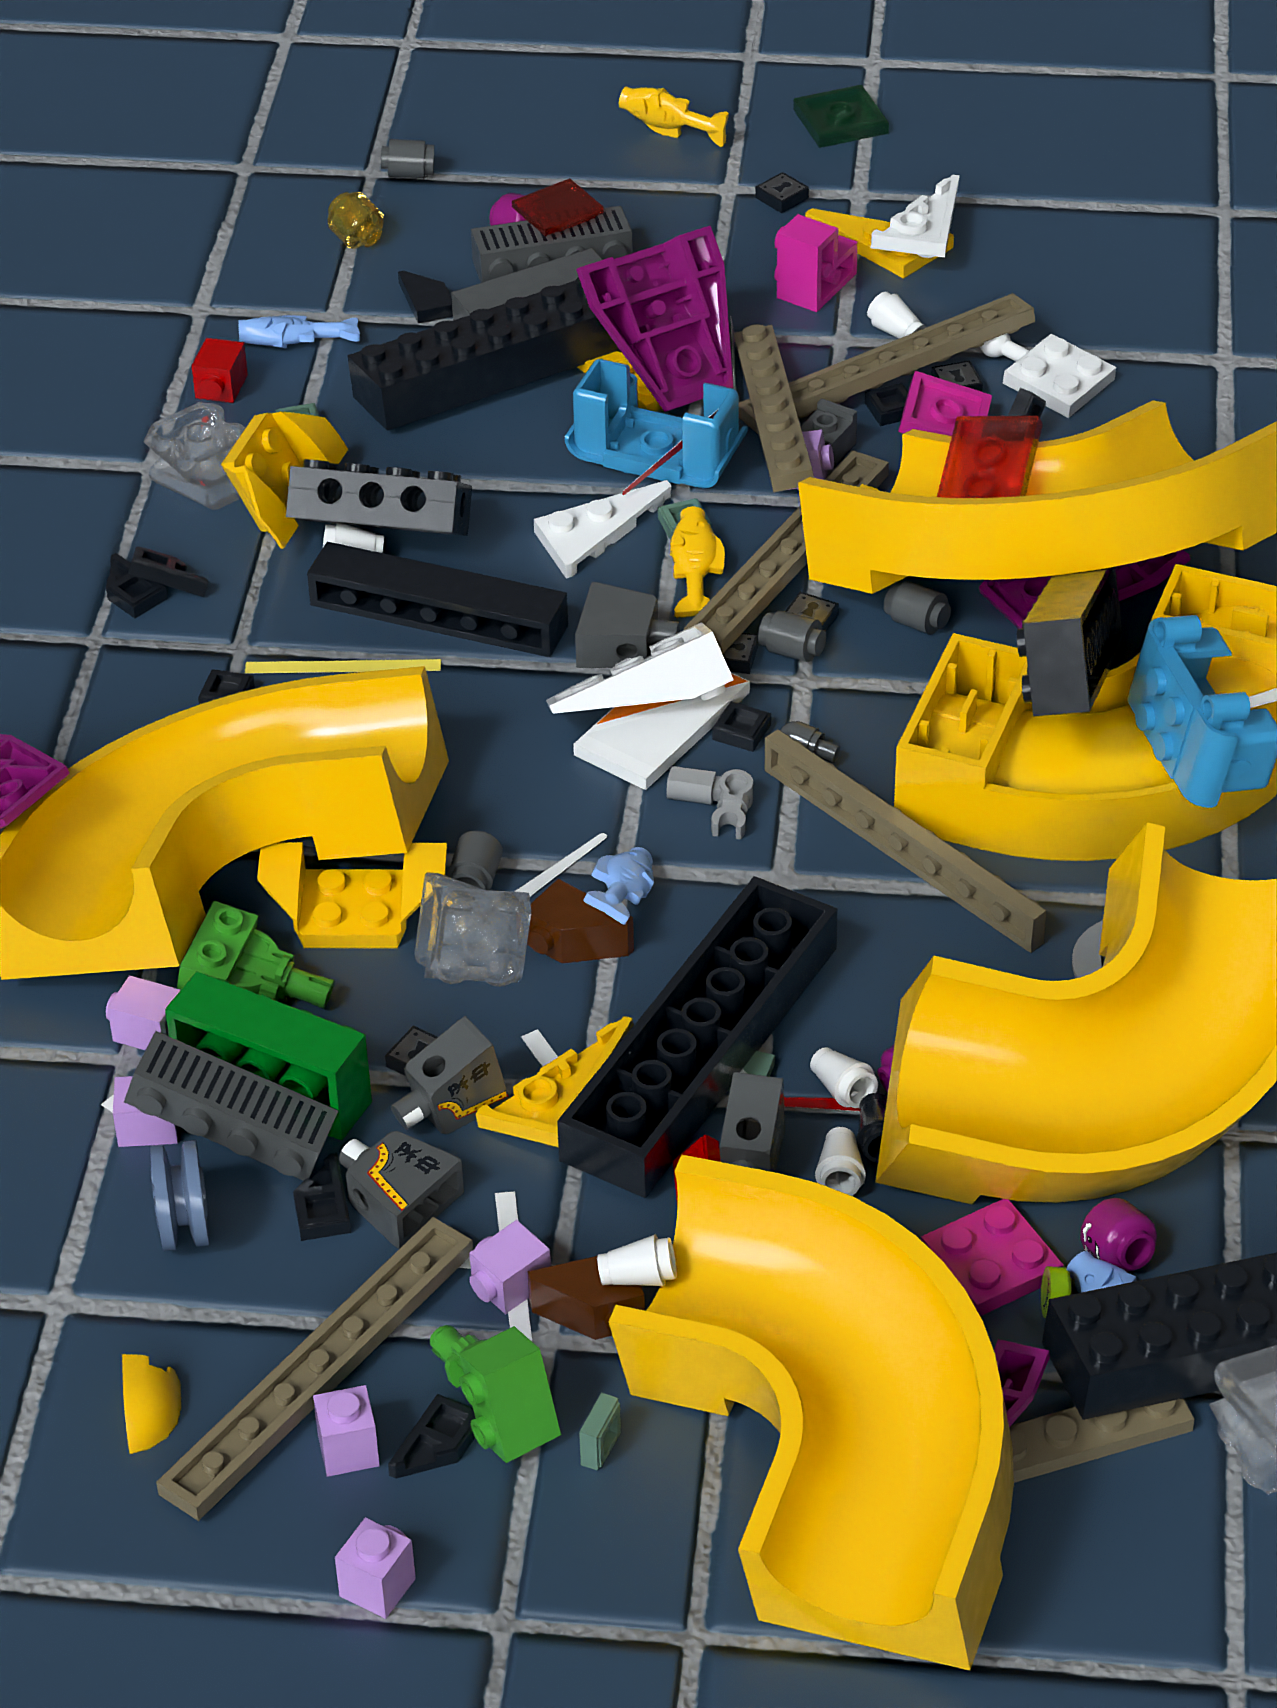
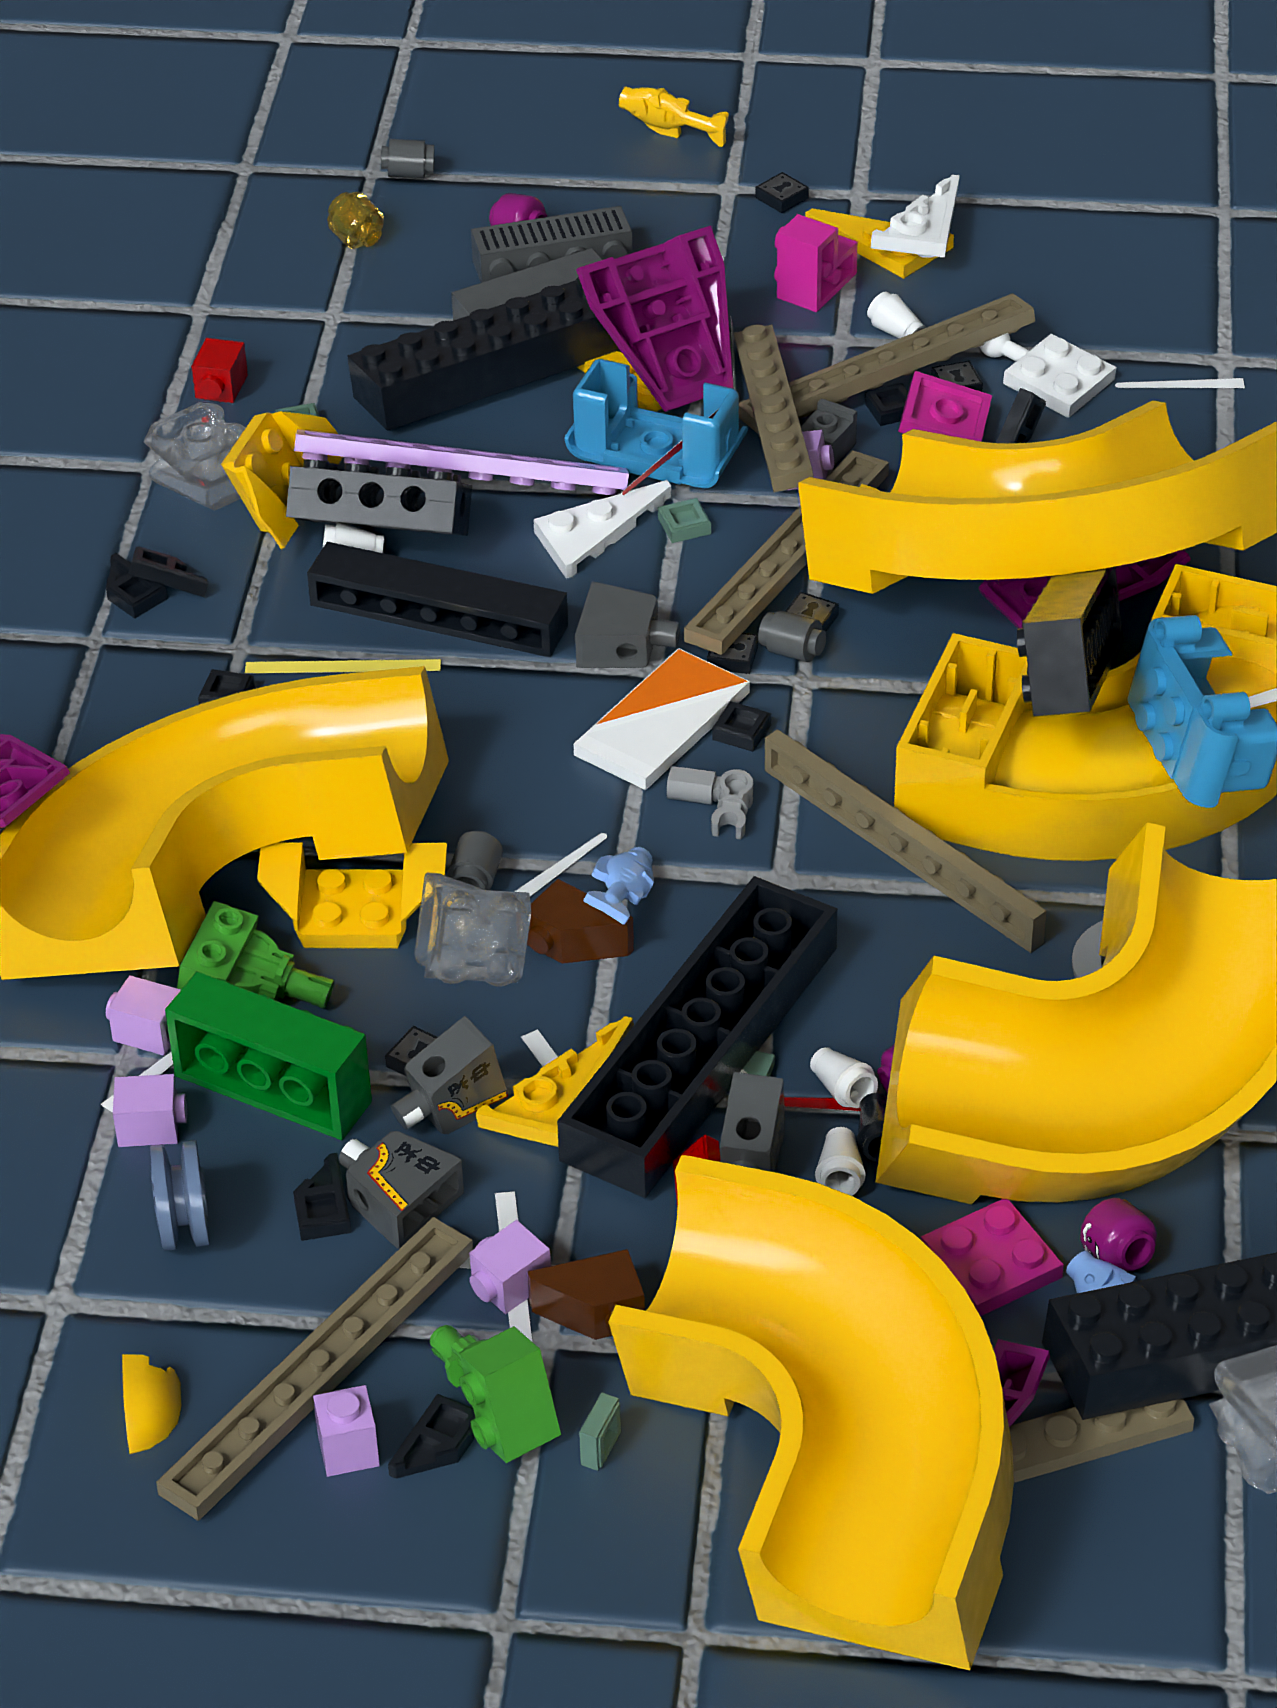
dark grey brick [124,1031,338,1181] -> none
light blue animal [238,315,360,349] -> none
lavender brick [335,1518,416,1619] -> none
black tile [398,271,453,323] -> none
clear red piece [512,178,604,236] -> none
white wedge [546,622,734,714] -> none
white cone [597,1234,677,1286] -> none
yellow animal [670,506,725,618] -> none
dark grey cylinder [780,721,840,763] -> none
clear green tile [793,85,889,148] -> none
dark grey brick [884,581,951,635] -> none
clear red tile [937,416,1043,498] -> none
lime tile [1041,1266,1071,1318] -> none
none -> lavender plate [294,429,629,495]
none -> white sticker [1115,378,1245,388]

